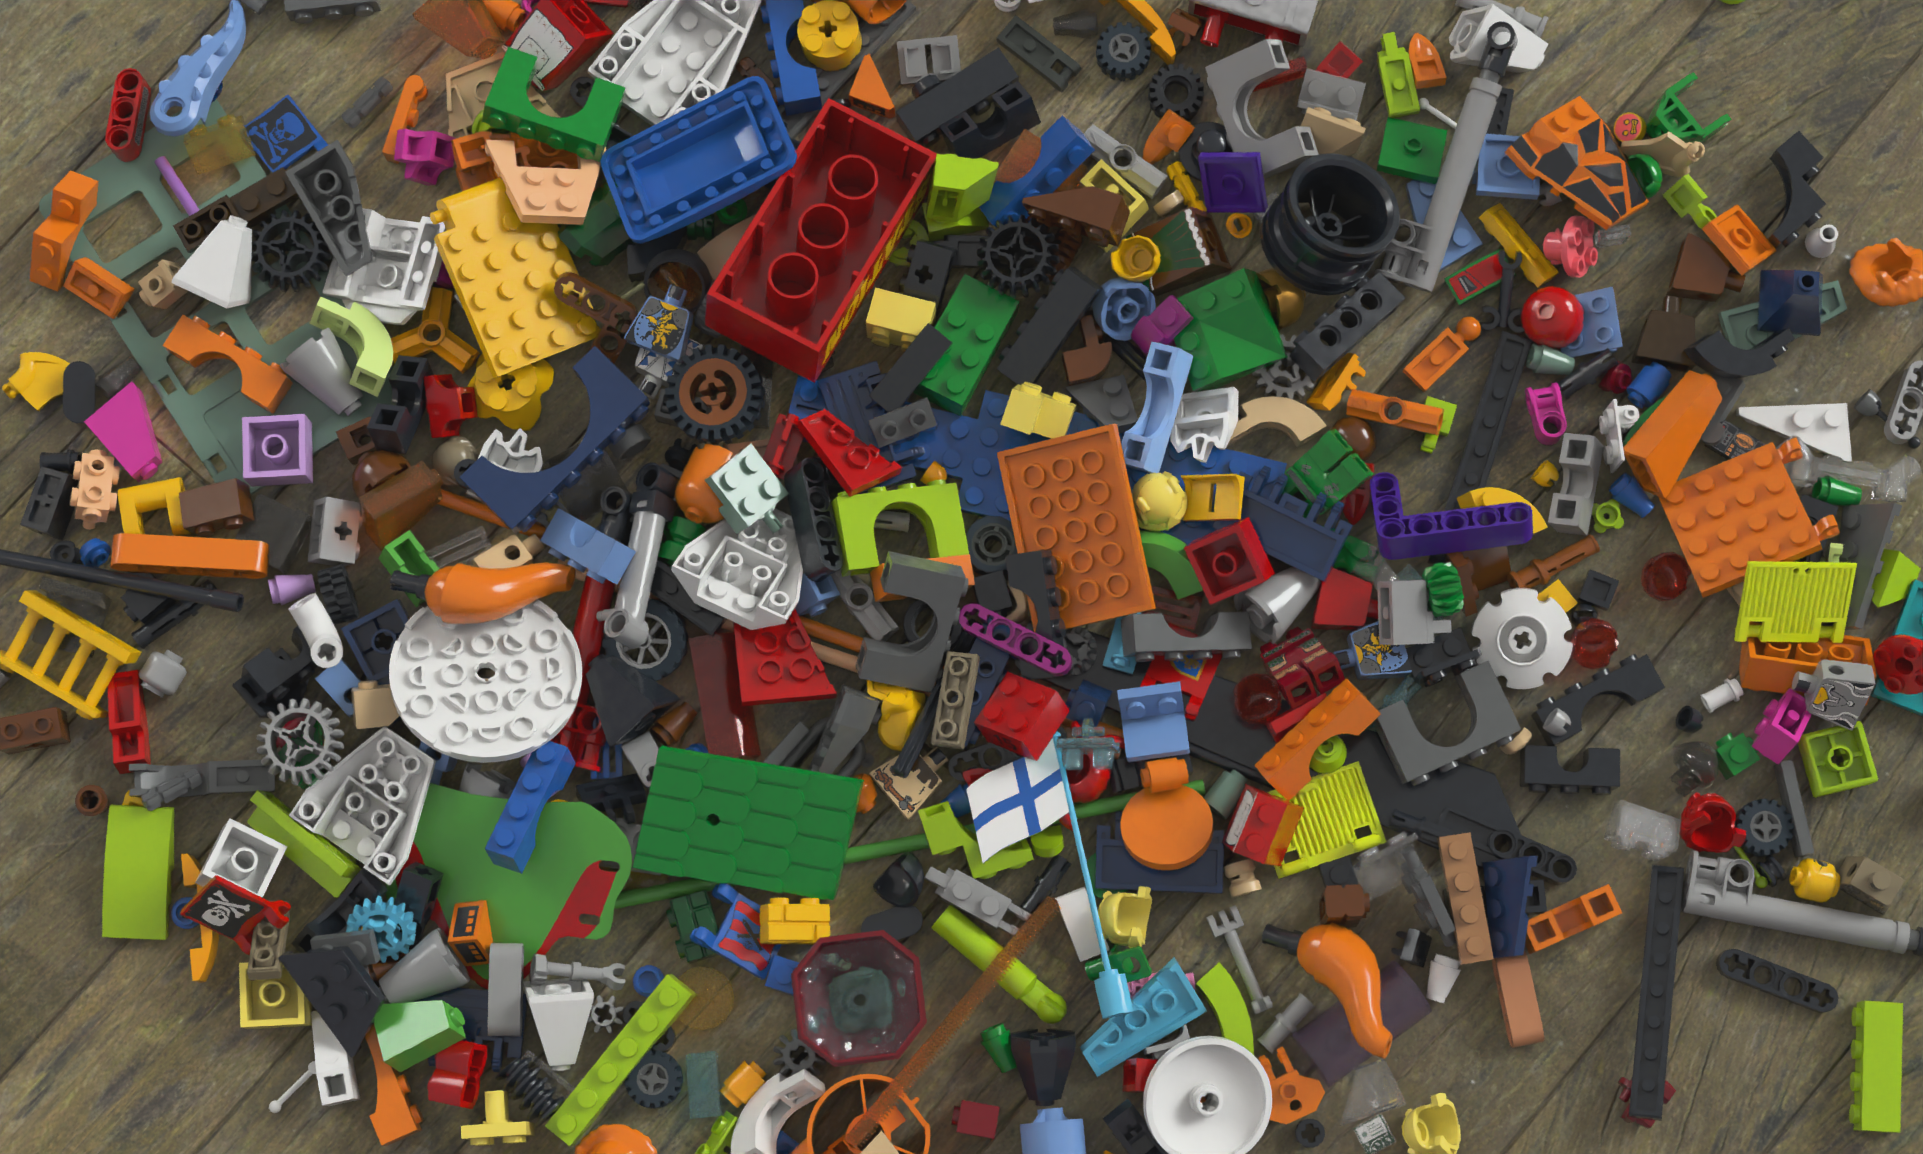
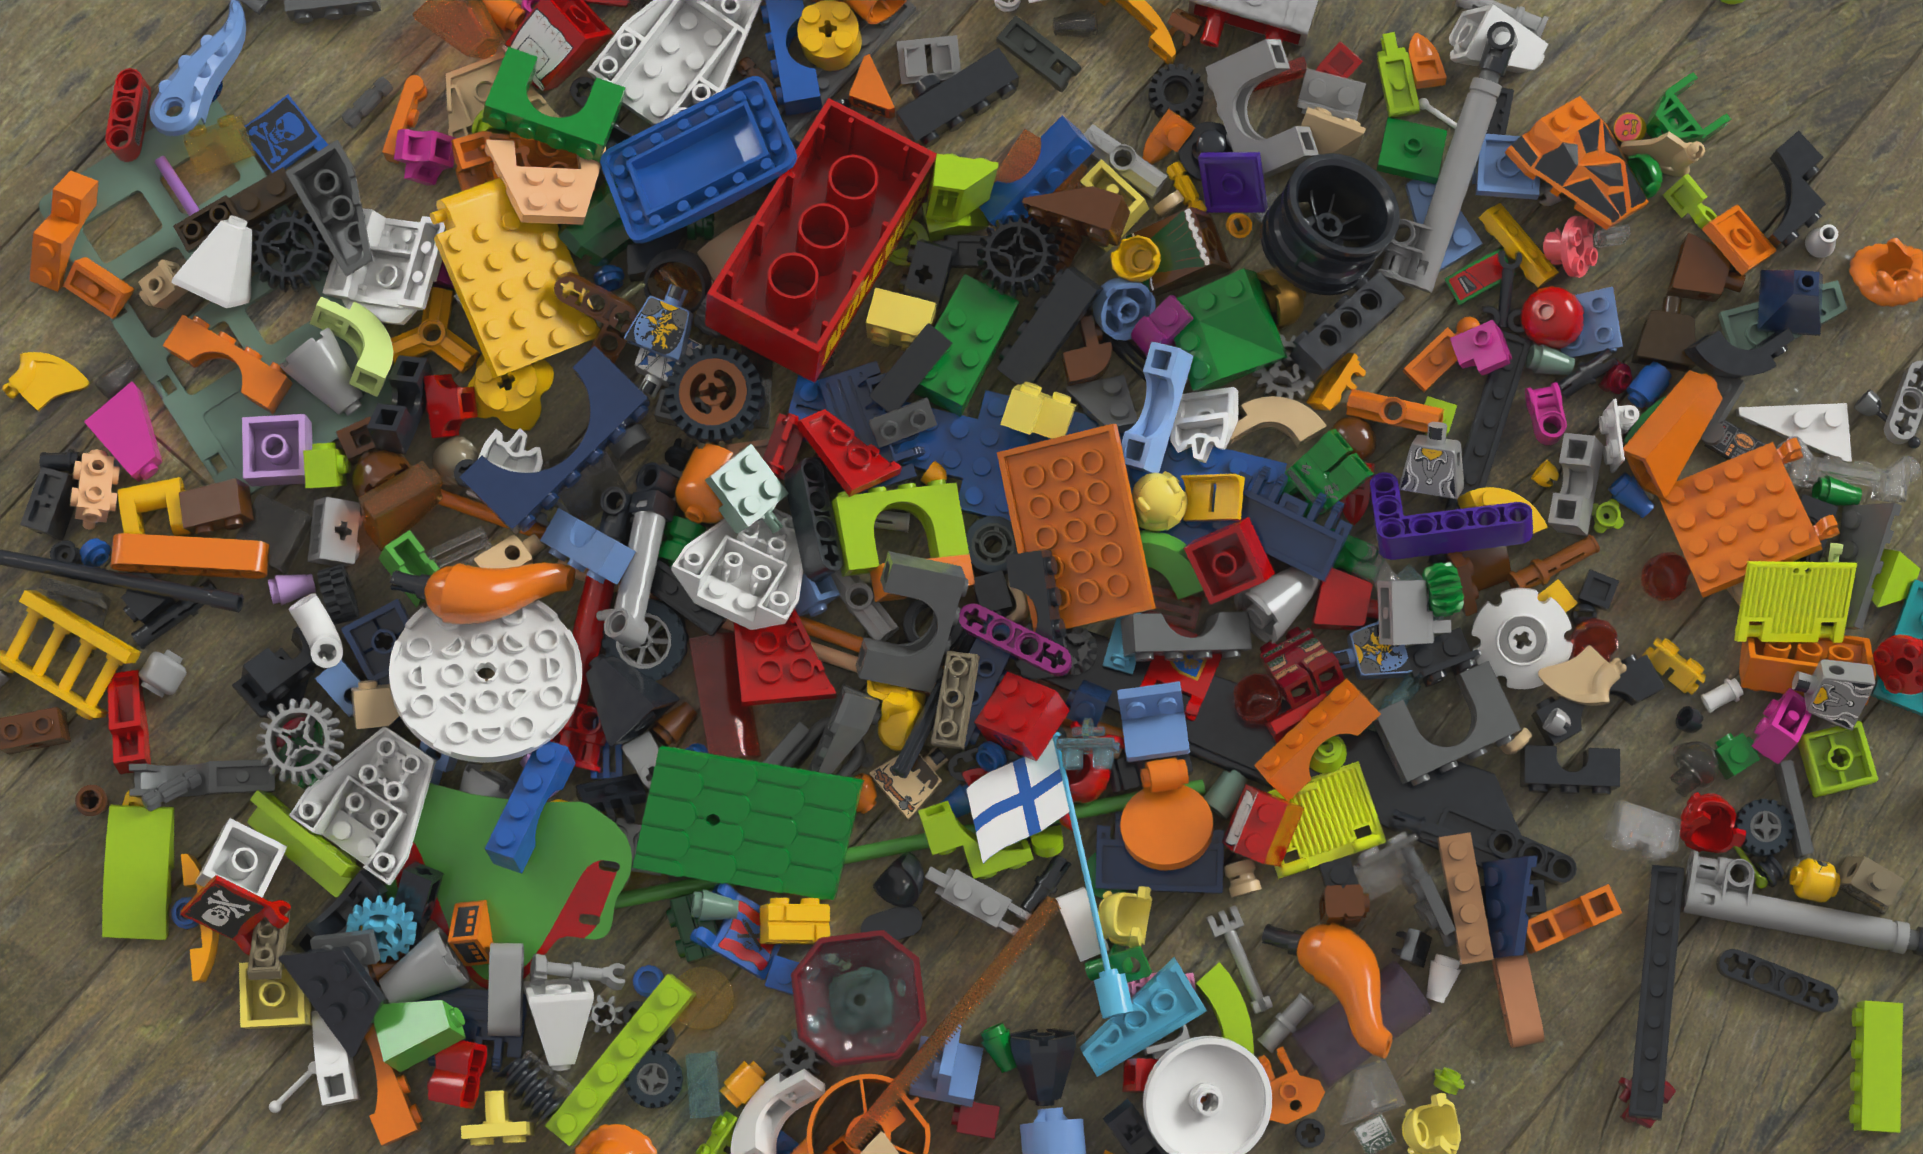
black tile [63,361,96,423] -> none
green plate [717,198,747,226] -> none
lime piece [931,904,1067,1024] -> none
black arch [939,81,1041,159] -> none
black wheel [1096,22,1151,81] -> none
none -> lime brick [303,443,351,488]
none -> blue plate [593,265,625,291]
none -> sand green cone [691,889,739,921]
none -> medium blue bracket [909,1022,984,1107]
none -> blue plate [976,741,1007,772]
none -> light grey torso [1399,422,1464,499]
none -> lime plate [1433,1067,1465,1095]
none -> dark pink brick [1450,320,1512,376]
none -> tan arm [1538,645,1627,706]
none -> yellow hinge [1642,637,1706,695]

